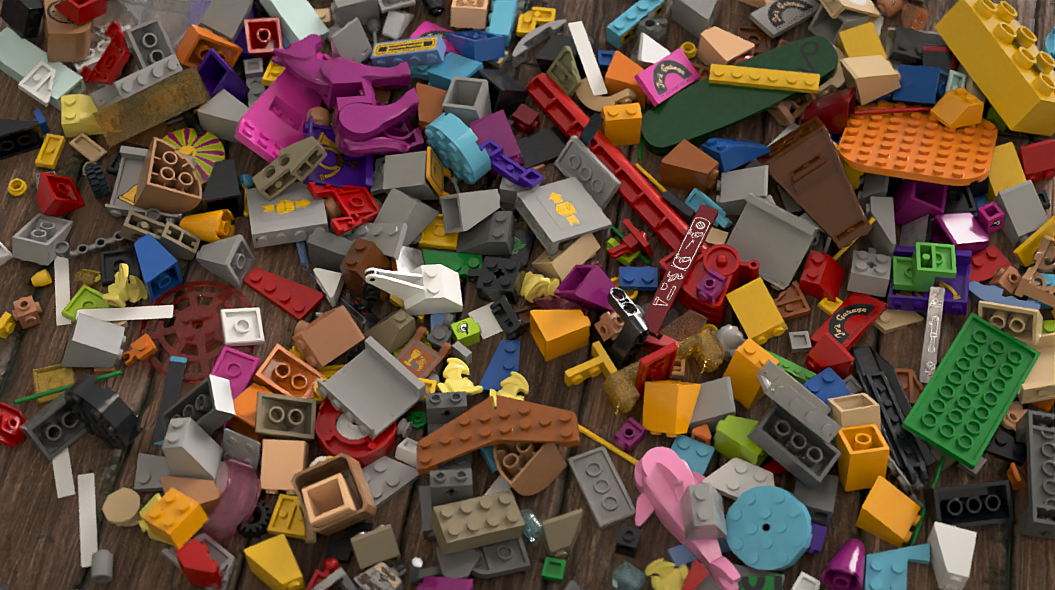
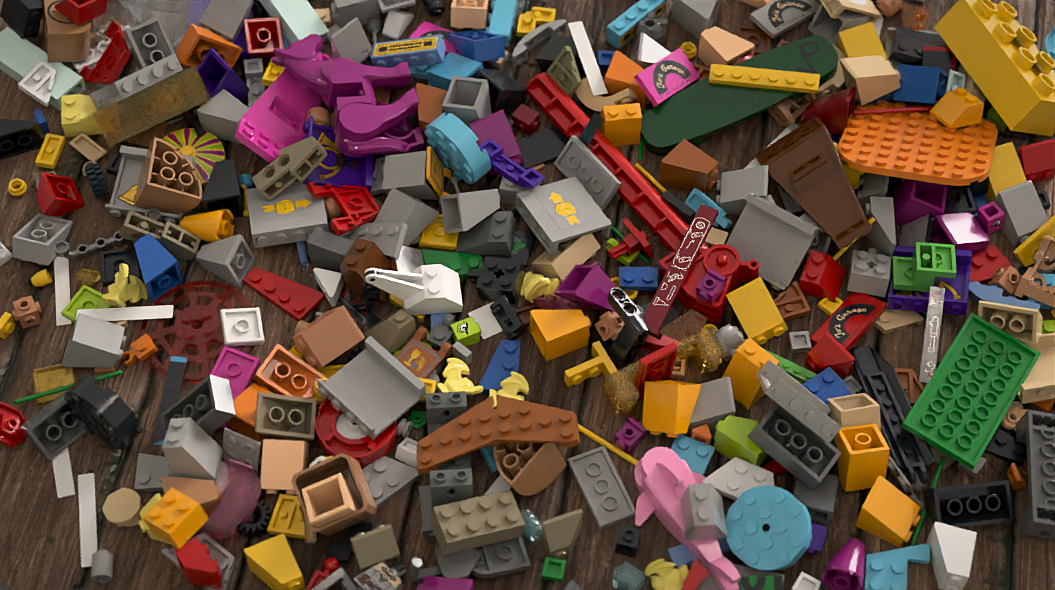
blue slope [701,138,771,173] -> none

